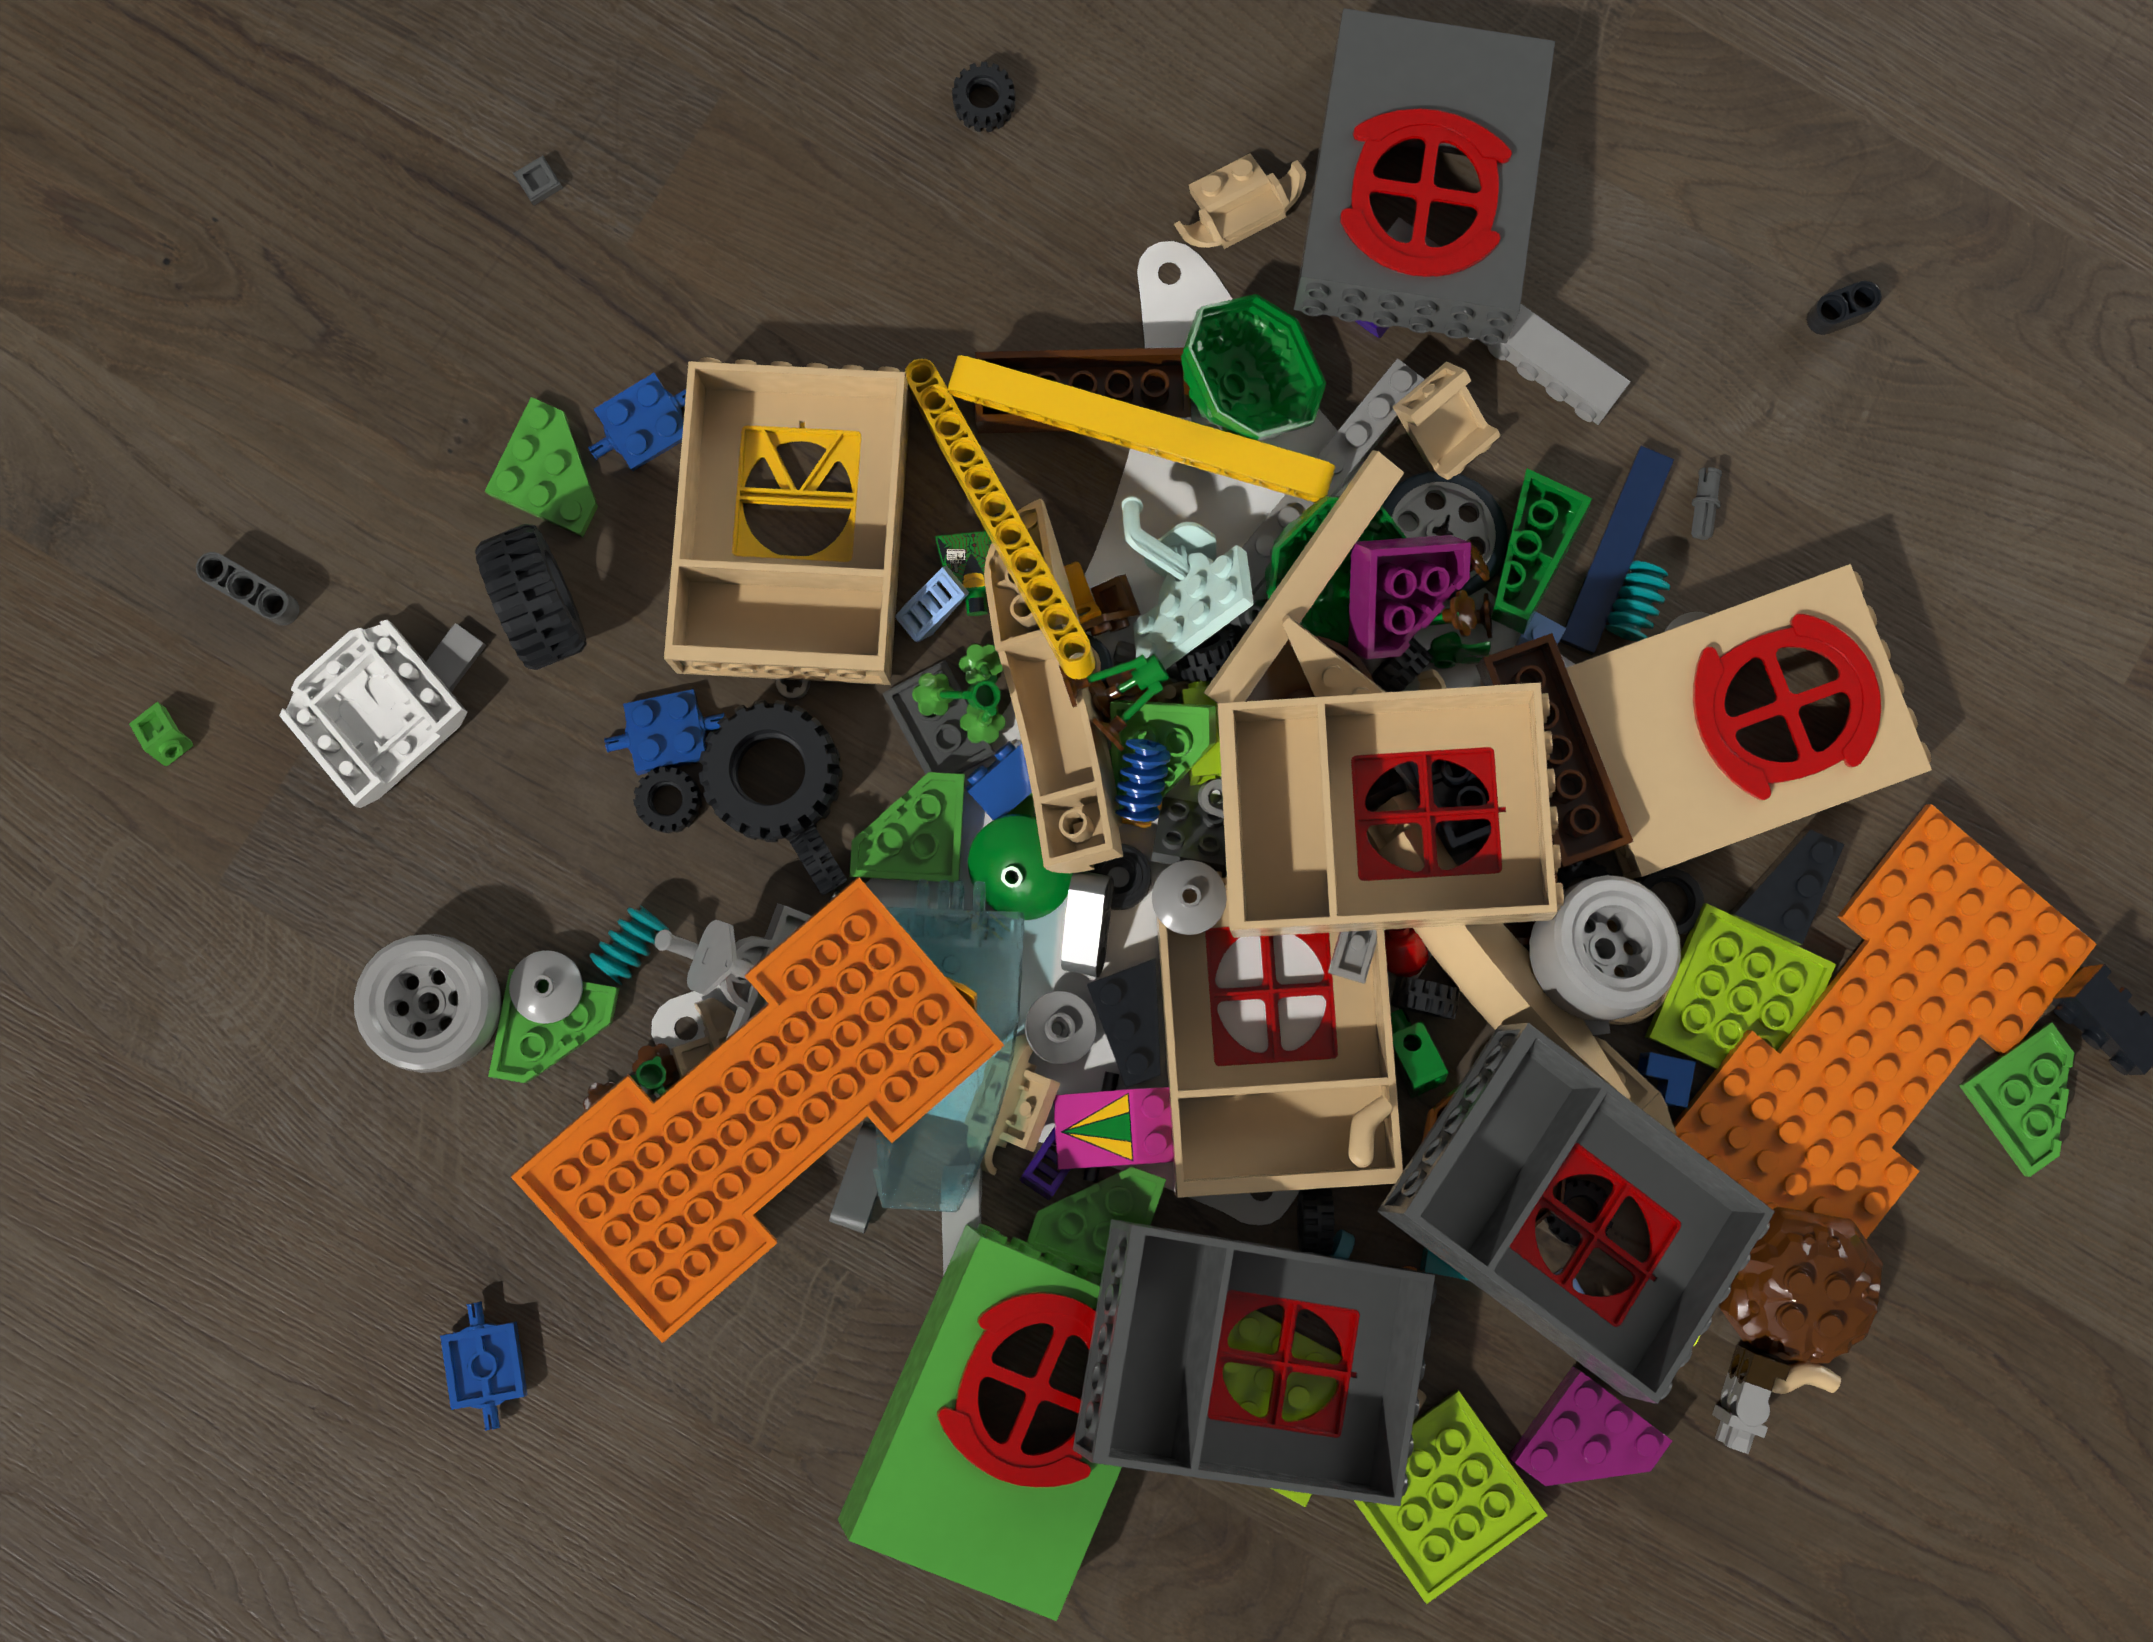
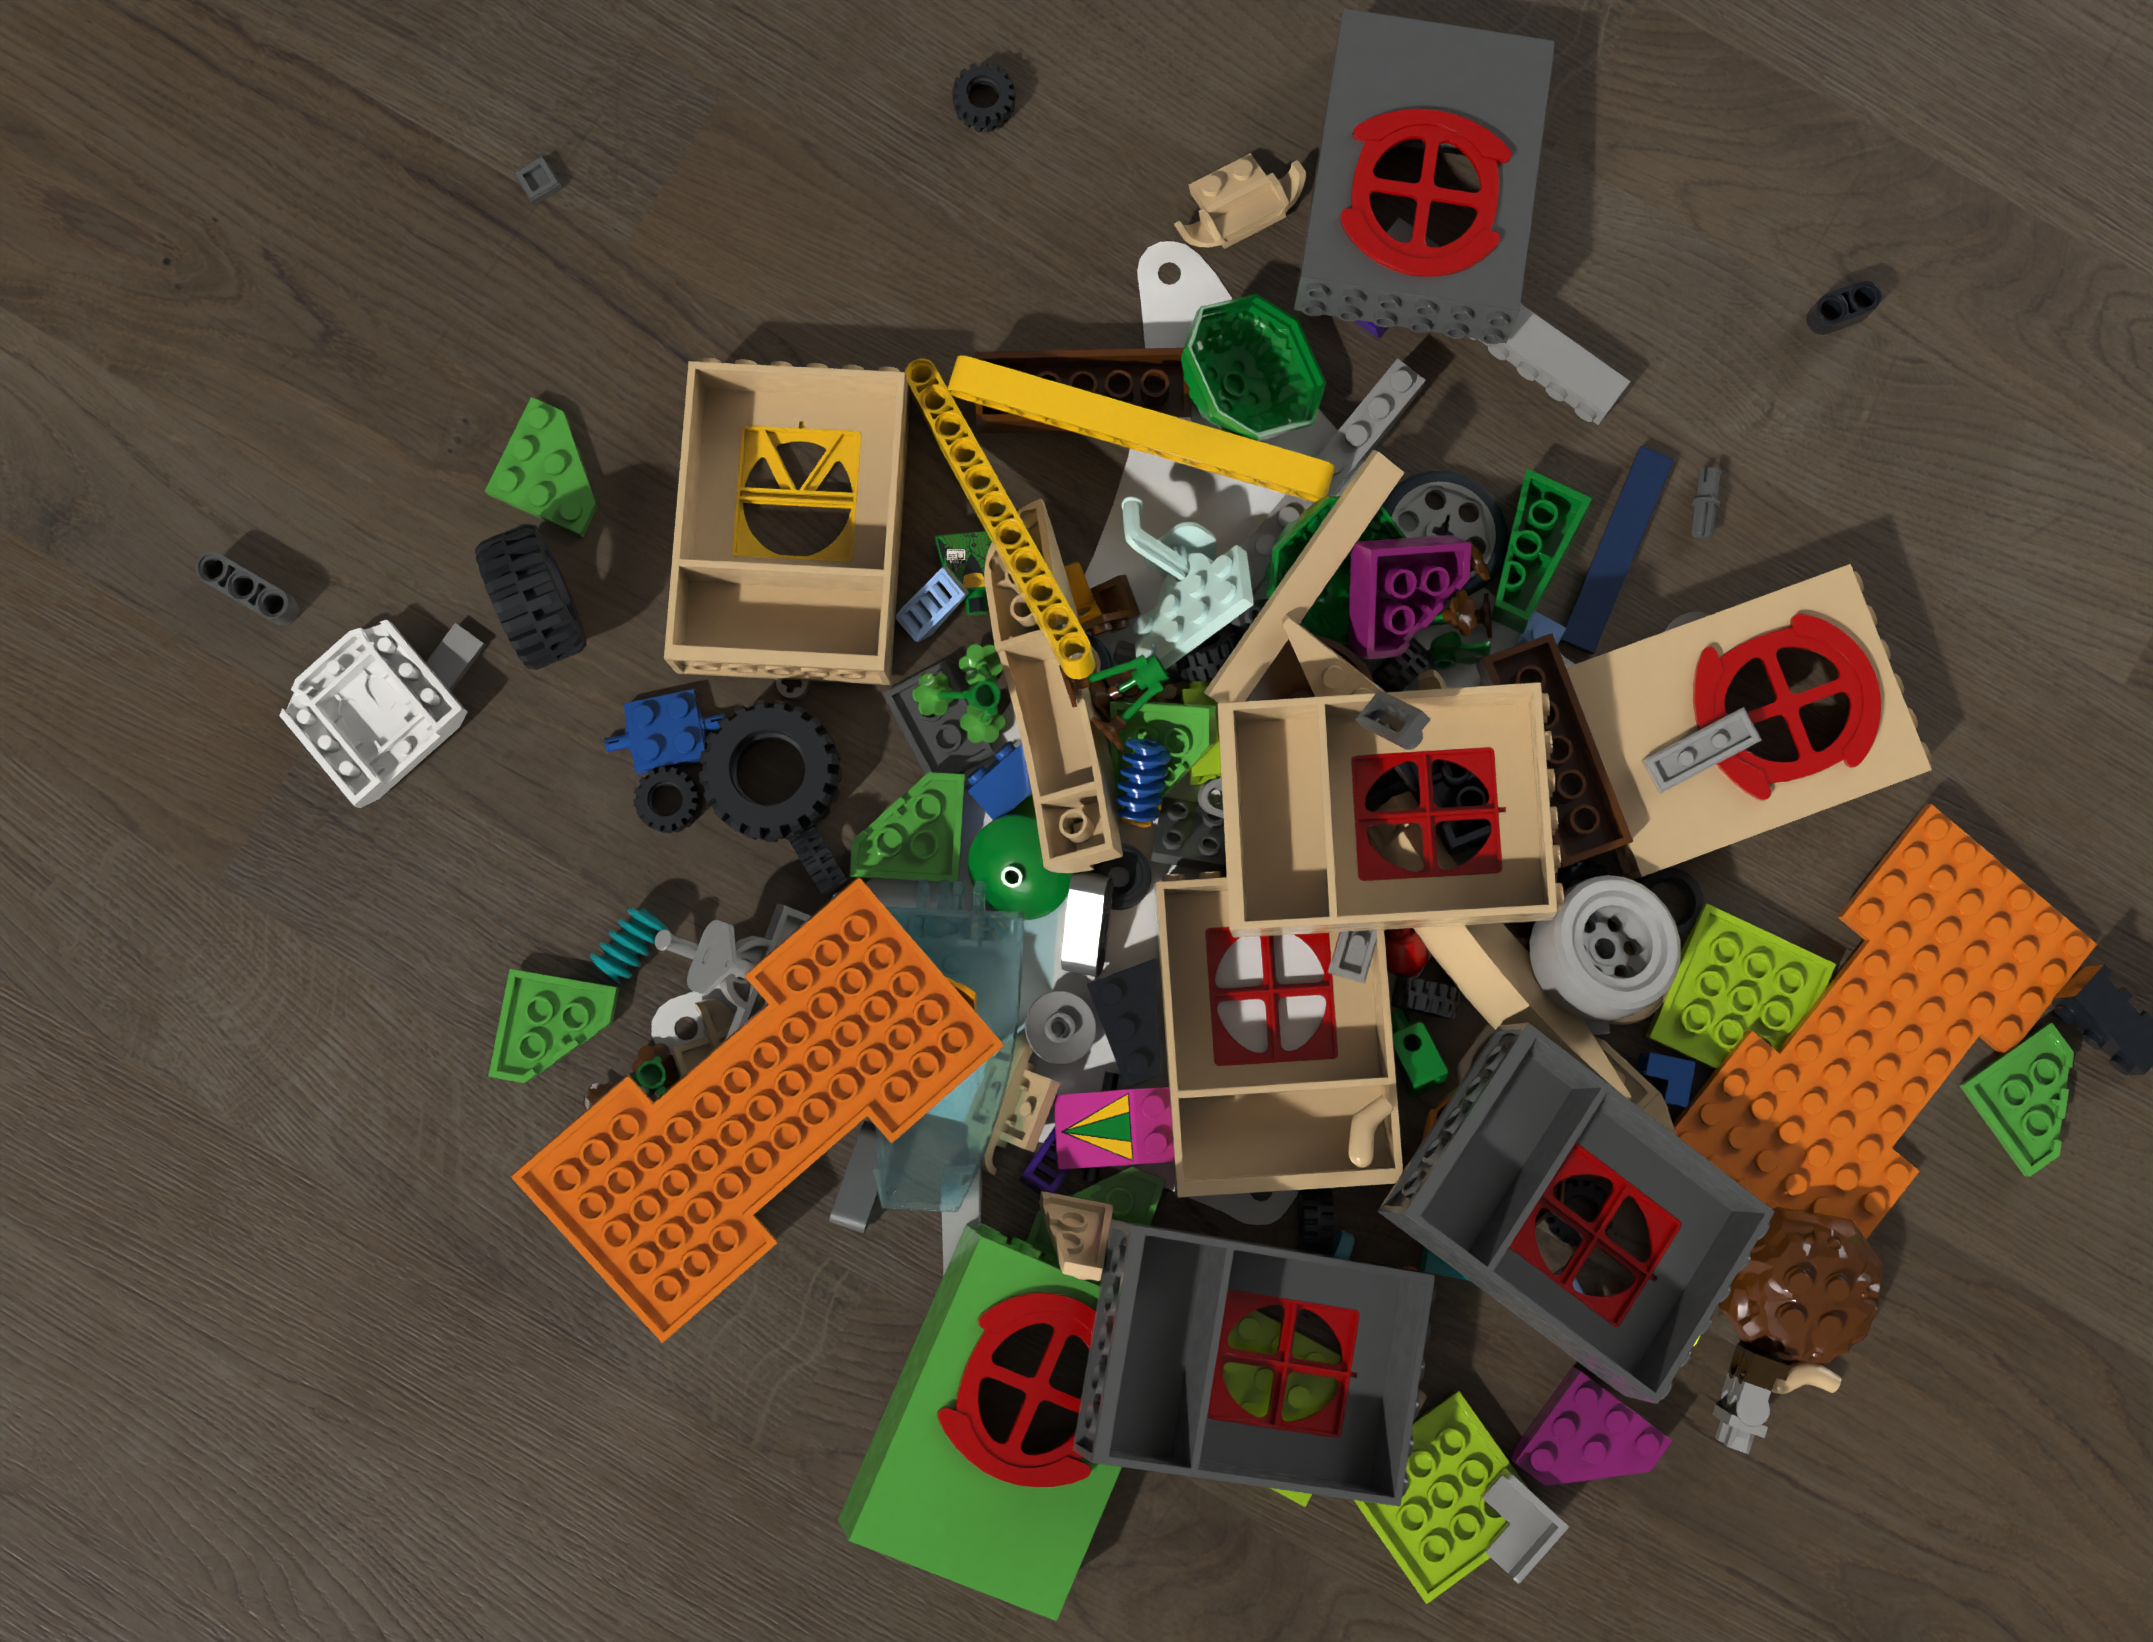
bright green bracket [129,702,193,766] -> none
light grey wheel [354,934,502,1073] -> none
blue plate [440,1301,528,1431] -> none
light grey dish [509,951,583,1024] -> none
blue plate [588,373,686,471] -> none
light grey dish [1152,860,1227,935] -> none
tan panel [1393,361,1501,480] -> none
teal piece [1605,561,1671,641] -> none
black wedge [1728,829,1845,946] -> none
none -> tan wing [1039,1191,1114,1281]
none -> dark grey tile [1355,690,1431,750]
none -> light grey panel [1480,1468,1569,1584]
none -> light grey tile [1642,707,1762,793]

